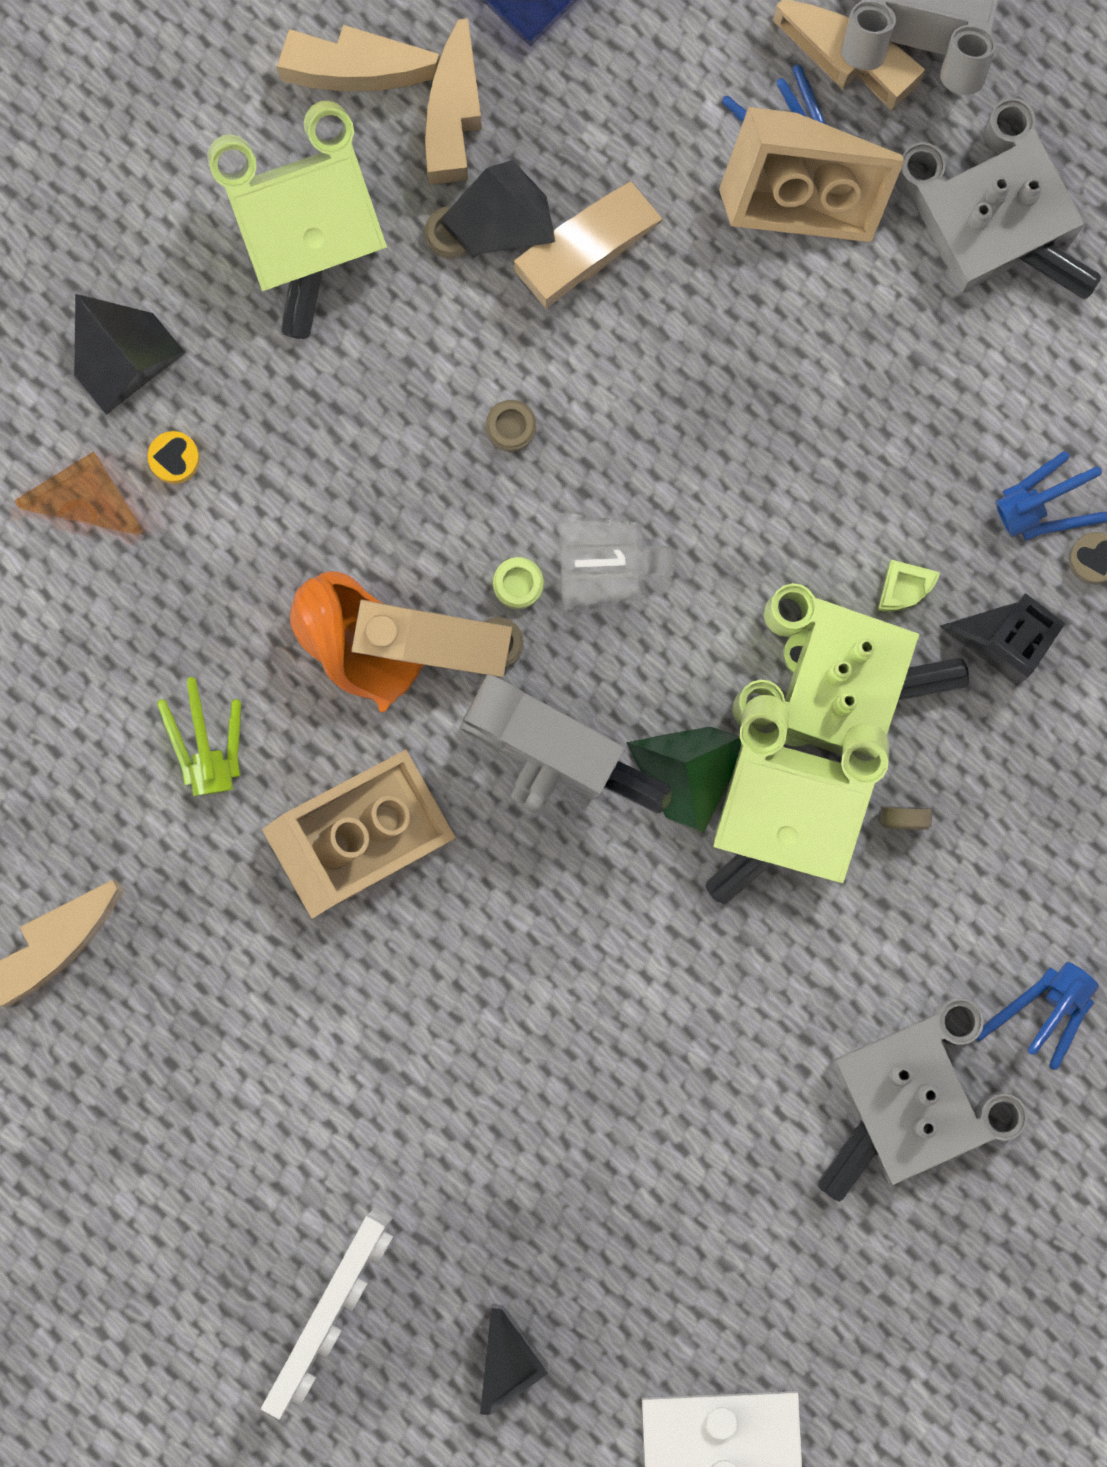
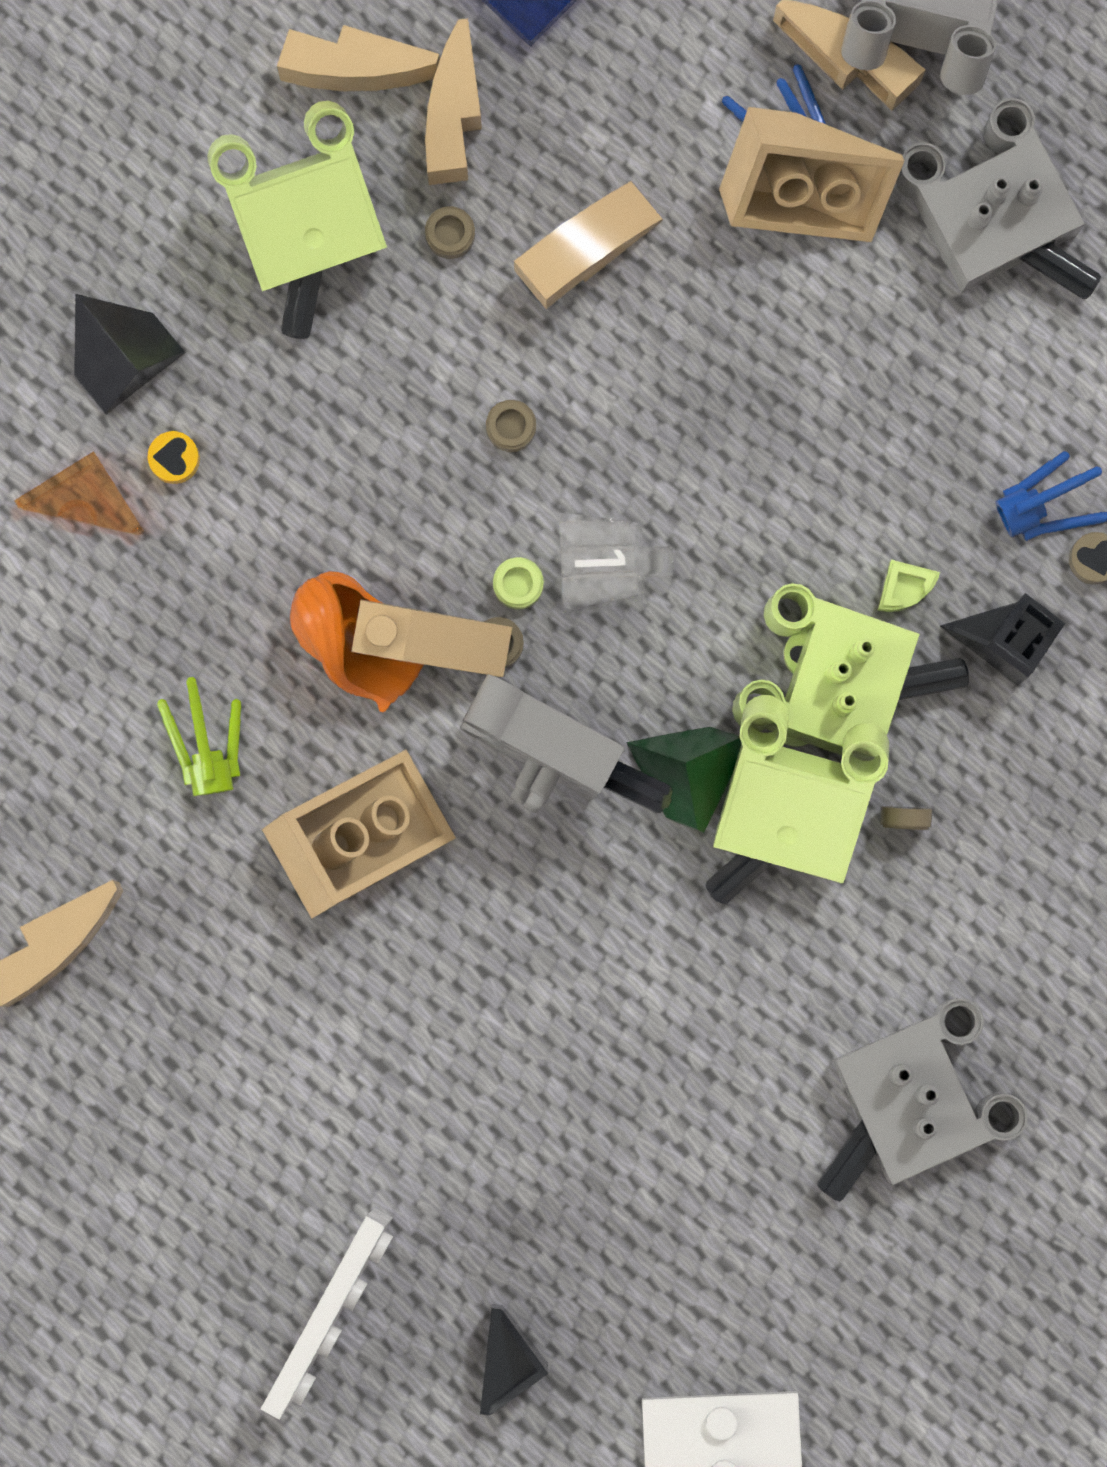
black slope [440,160,555,259] -> none
blue plant [975,962,1099,1070] -> none

